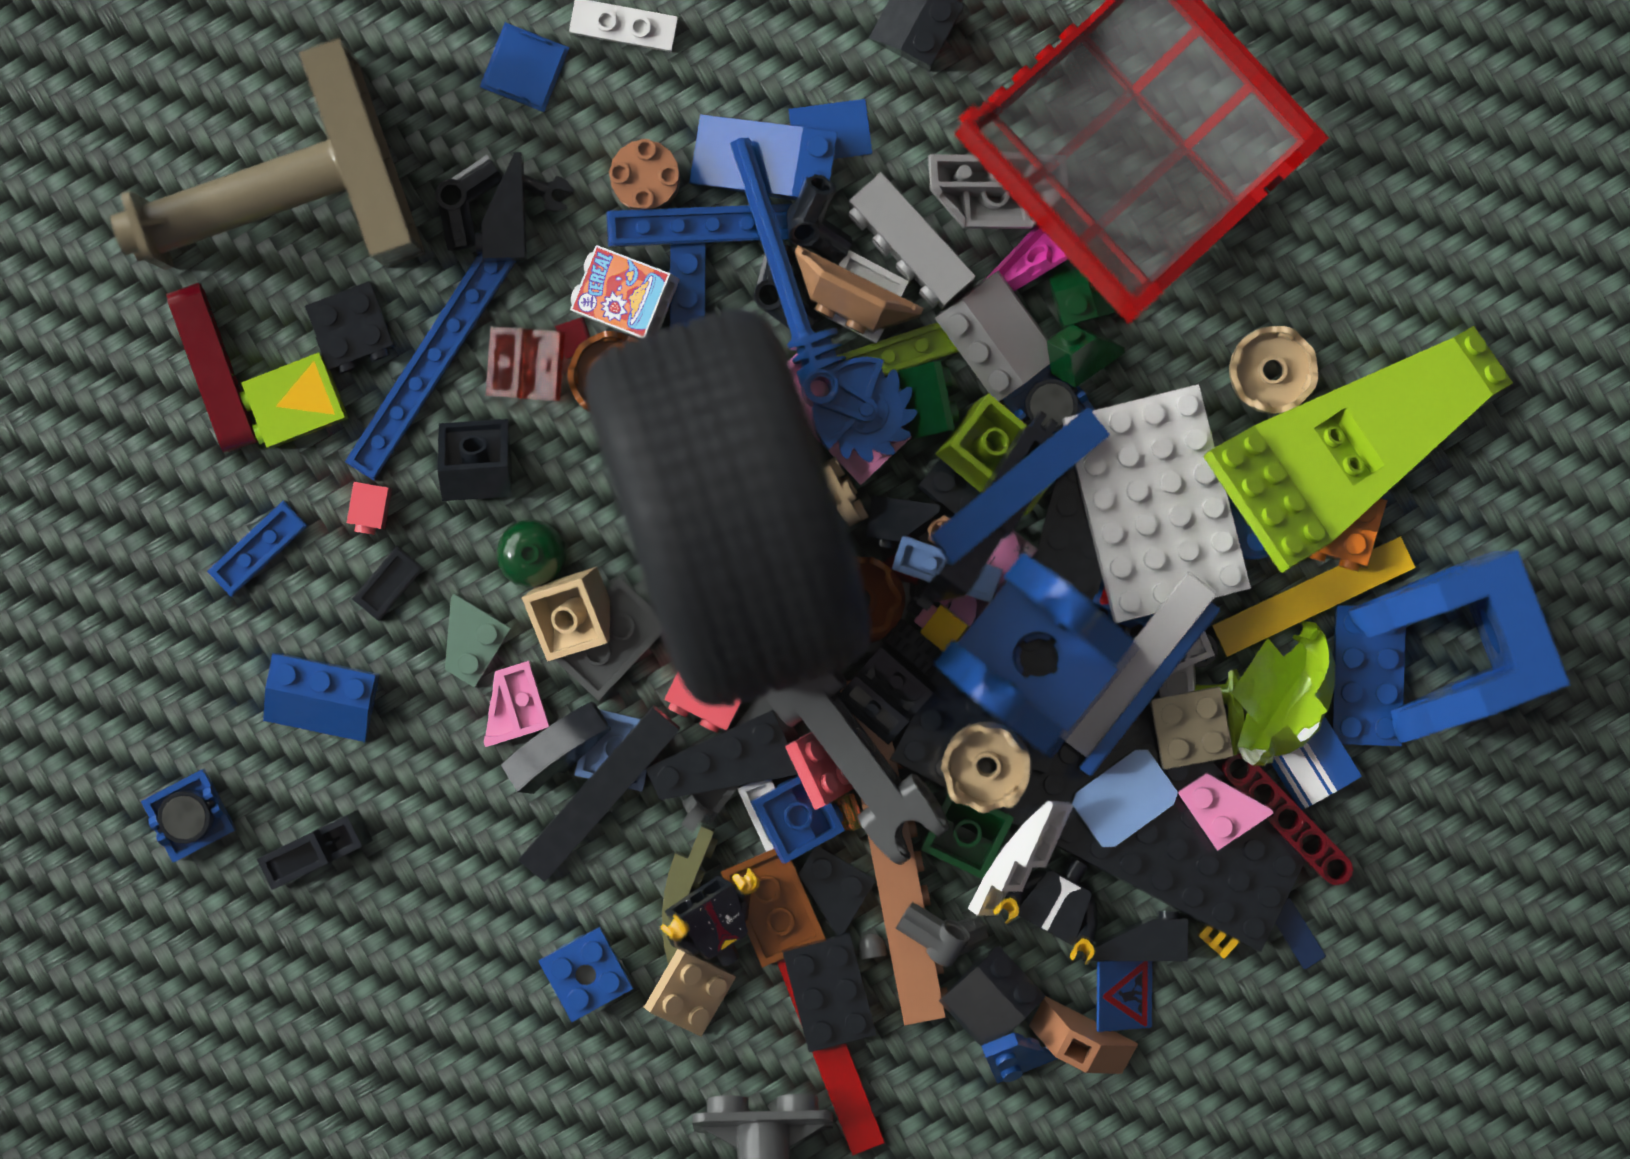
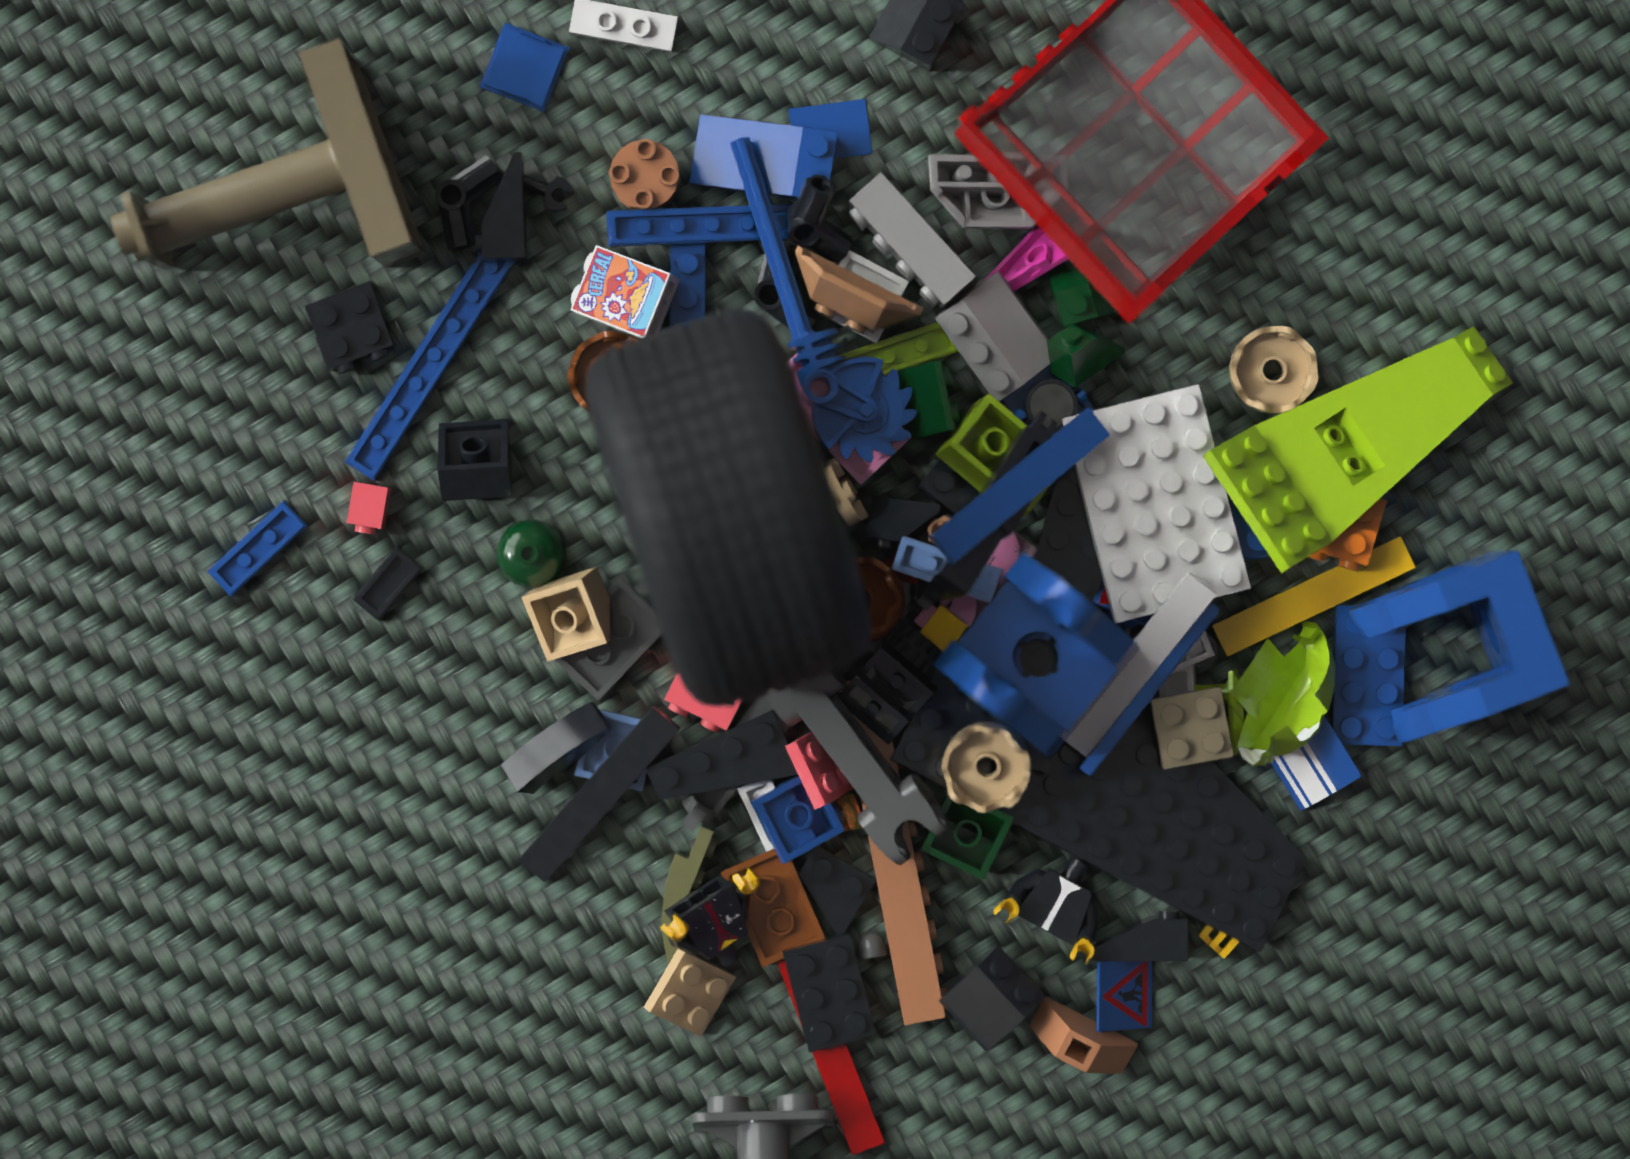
piece [141,768,237,863] -> none
dark red beam [166,282,258,454] -> none
lime brick [240,352,349,449] -> none
black slope [257,810,373,890] -> none
blue slope [263,653,380,742] -> none
sand green wing [445,593,512,688] -> none
bright pink wing [484,661,550,747] -> none
clear red slope [485,326,565,402] -> none
blue piece [538,927,634,1022] -> none
dark red piece [555,317,590,359] -> none
dark grey piece [895,901,989,967] -> none
white slope [968,801,1073,916] -> none
blue wing [982,1033,1058,1083] -> none
light blue piece [1072,750,1178,847] -> none
bright pink wing [1178,772,1274,851] -> none
dark red beam [1221,753,1353,885] -> none
dark blue sticker [1275,898,1326,969] -> none

